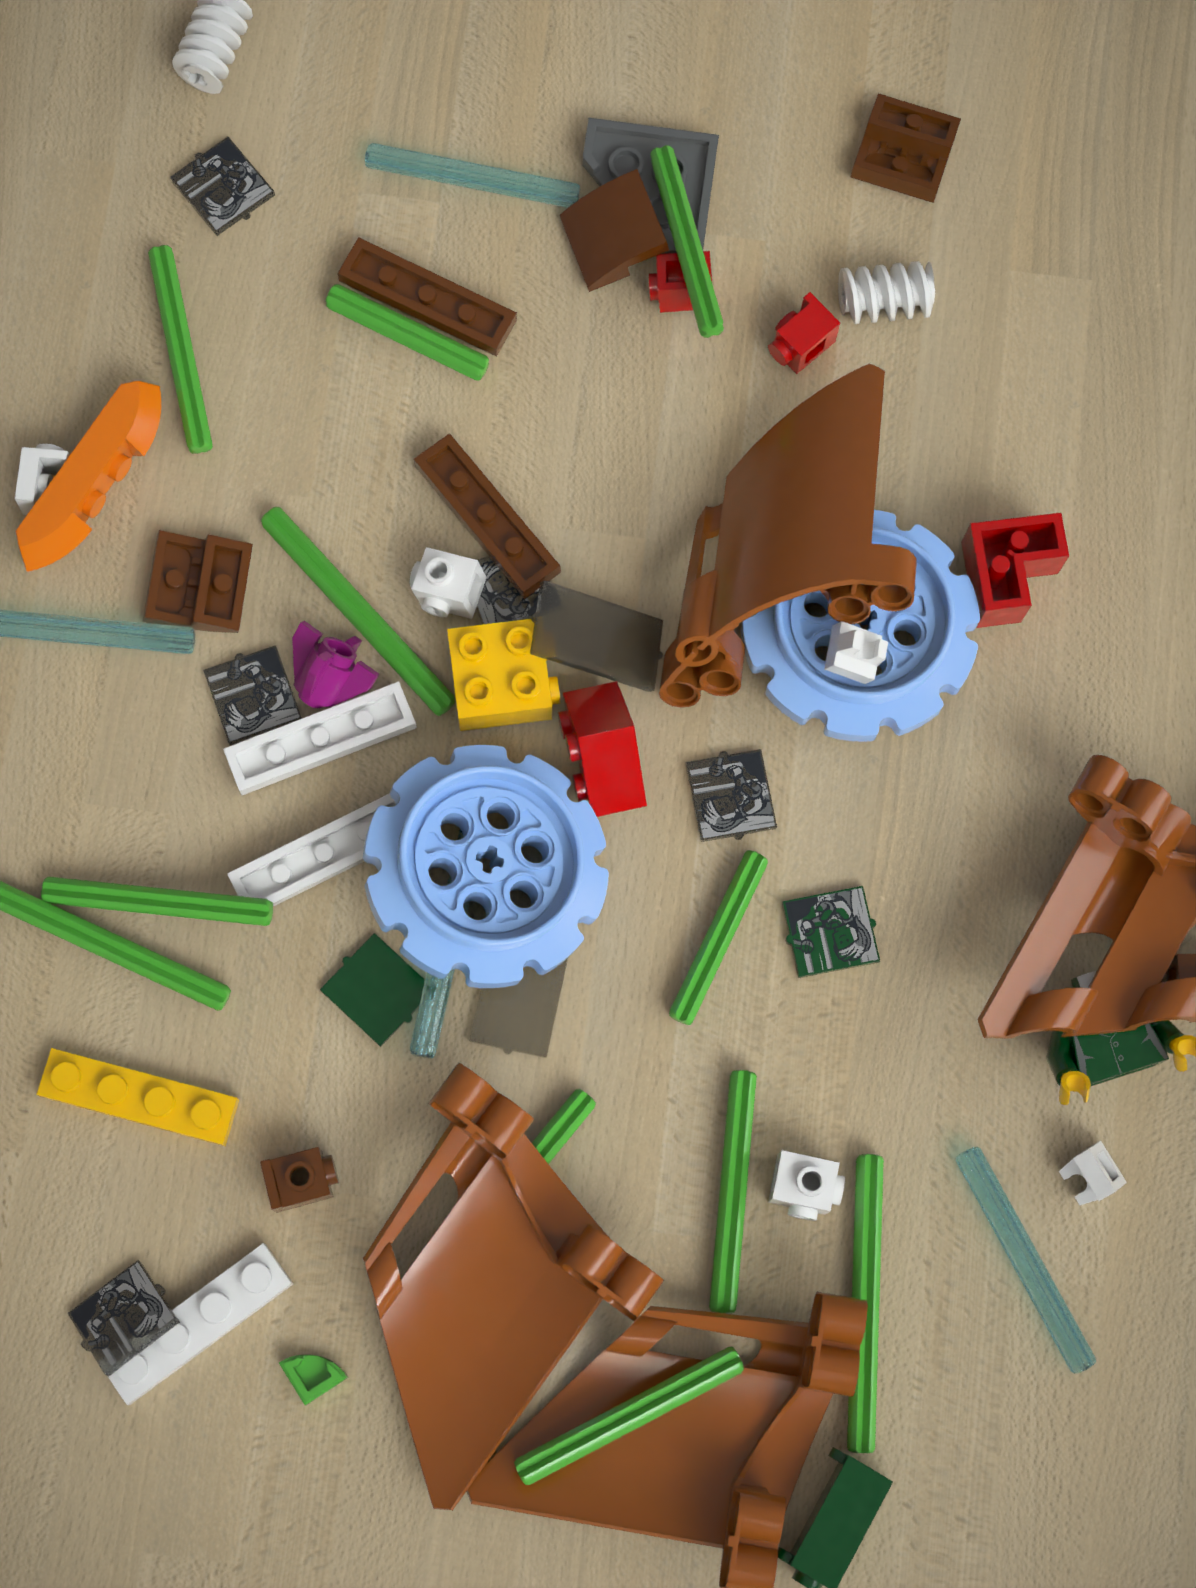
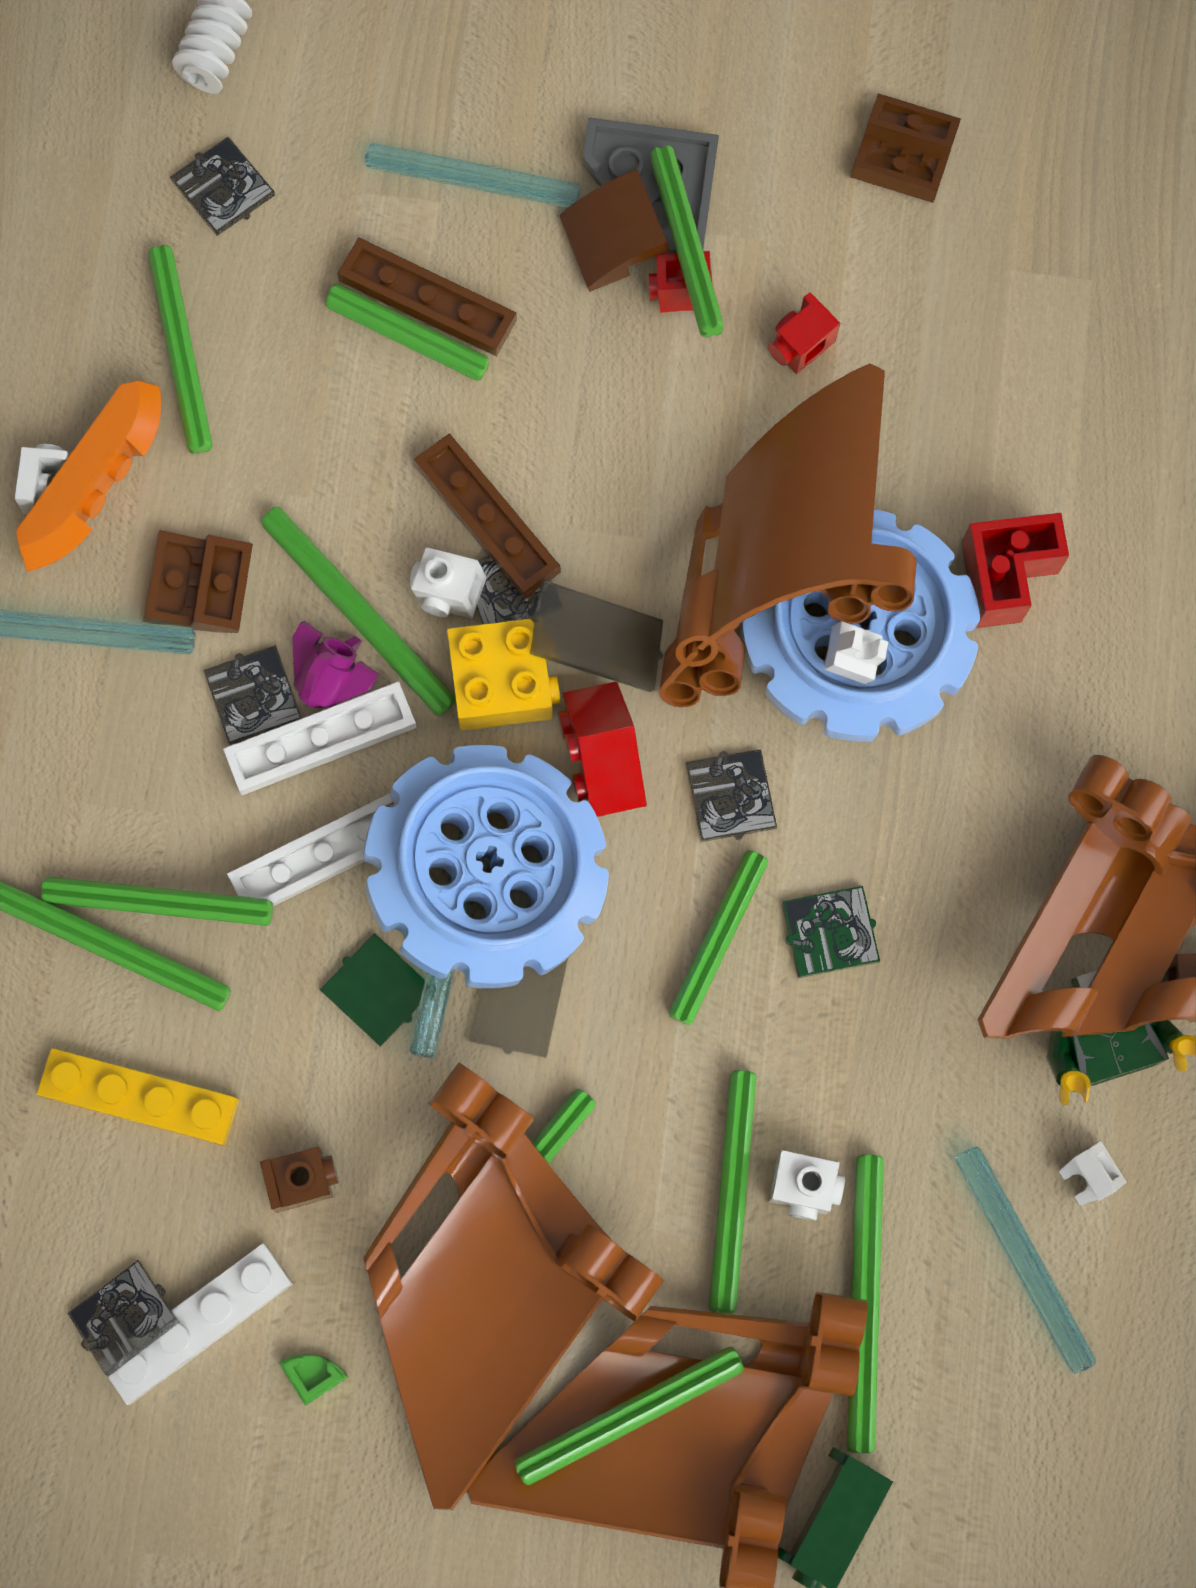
white piece [838,261,935,324] -> none

